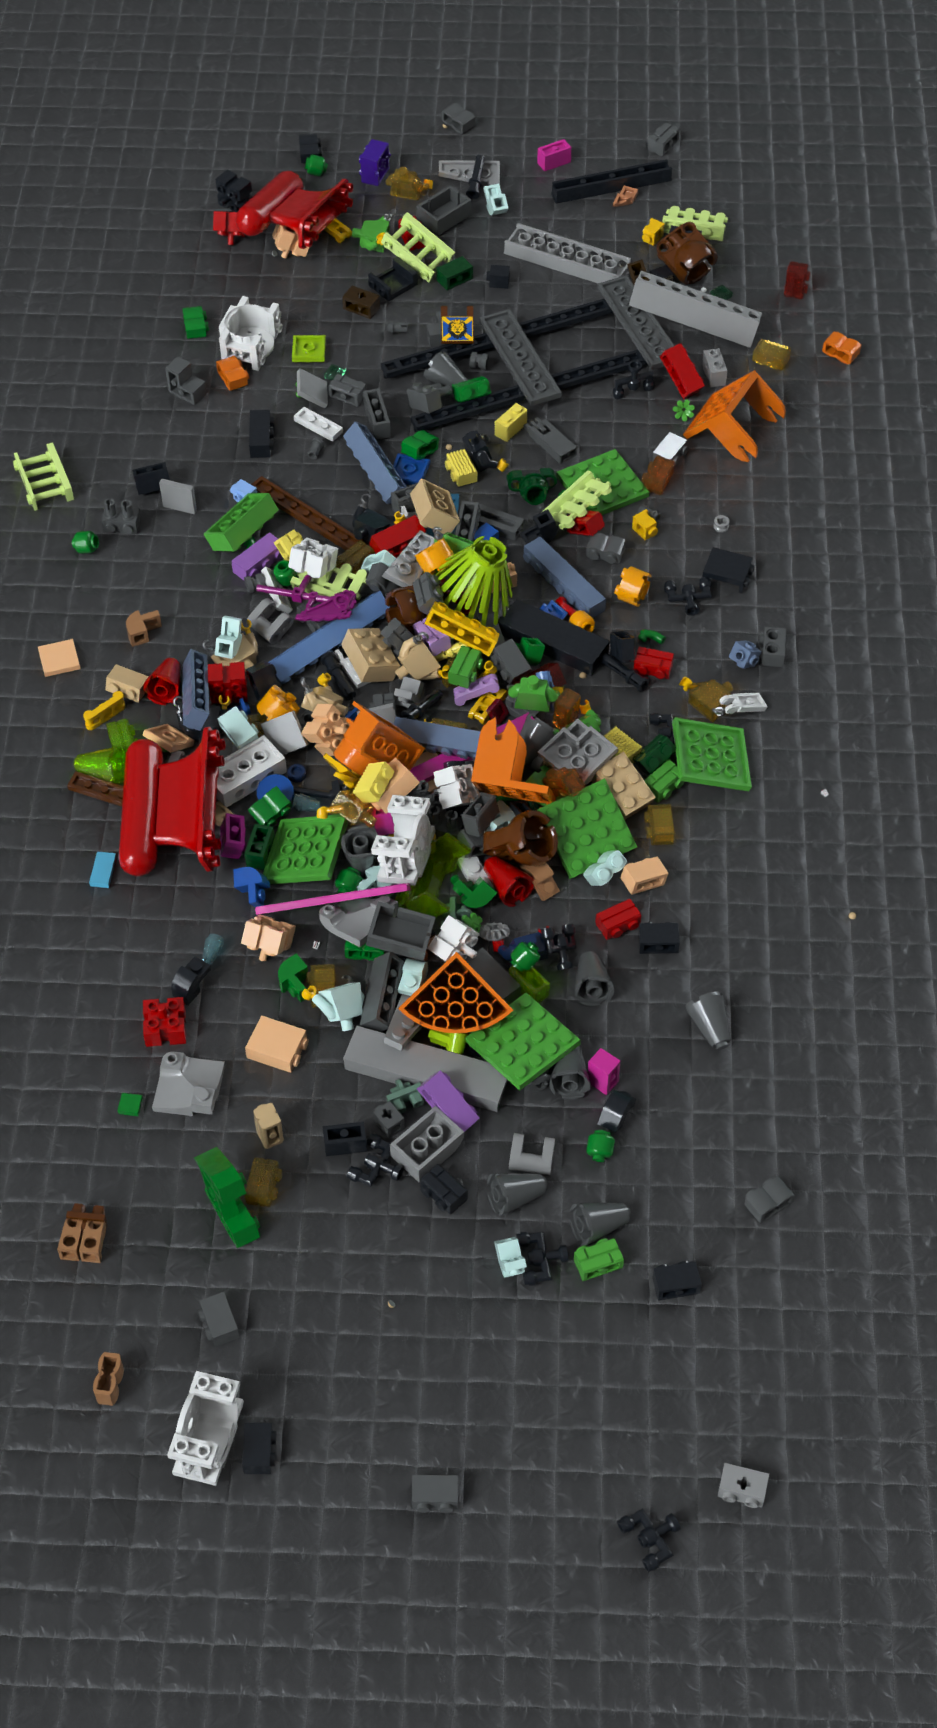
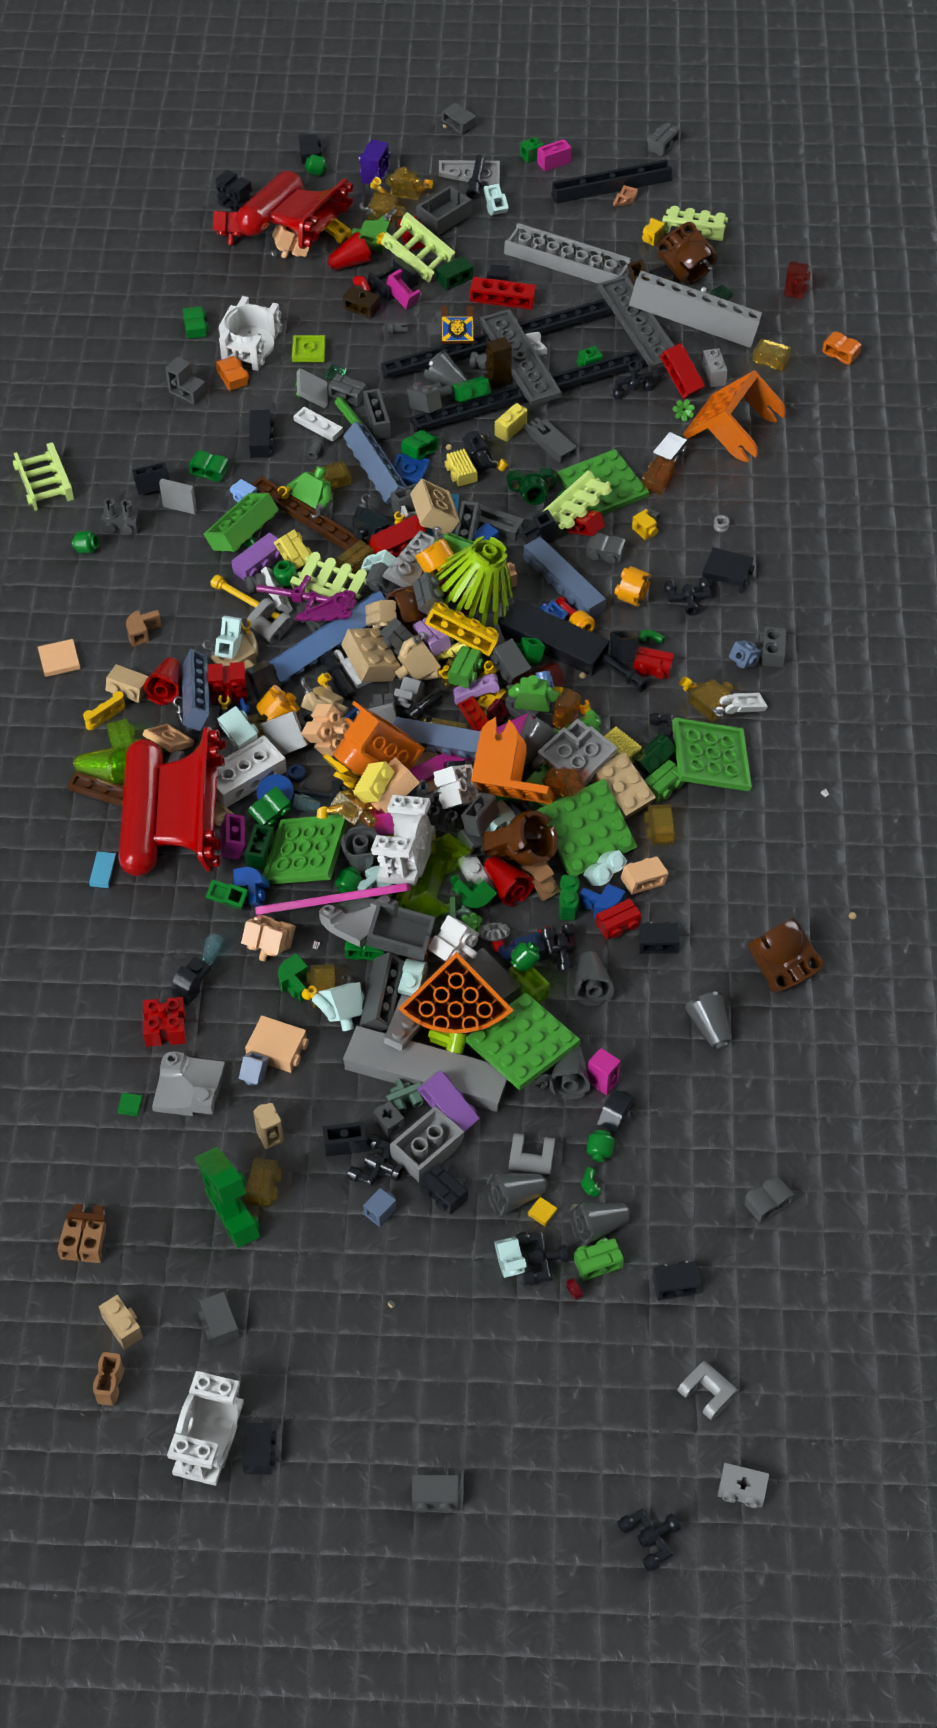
white brick [288,538,338,581] -> none
none -> tan brick [99,1295,143,1350]
none -> green brick [189,451,229,482]
none -> green brick [206,879,249,910]
none -> yellow piece [211,574,280,619]
none -> brick [238,1051,269,1085]
none -> bright green torso [277,466,332,518]
none -> clear yellow brick [312,460,351,490]
none -> red cone [327,231,373,271]
none -> bright green axle [335,397,364,425]
none -> red arm [353,275,372,292]
none -> clear yellow torso [359,177,405,223]
none -> sand blue brick [363,1188,397,1227]
none -> tan brick [365,600,397,629]
none -> dark pink panel [386,269,421,309]
none -> red tile [457,696,489,731]
none -> red brick [470,277,536,310]
none -> dark brown brick [485,337,512,389]
none -> green brick [520,137,544,163]
none -> white bracket [525,332,547,357]
none -> yellow tile [528,1197,557,1227]
none -> green brick [559,875,579,921]
none -> dark red tile [565,1278,583,1301]
none -> green brick [576,346,603,367]
none -> blue brick [580,884,625,918]
none -> green arm [581,1167,601,1197]
none -> light grey connector [678,1361,739,1421]
none -> reddish brown piece [747,917,823,993]

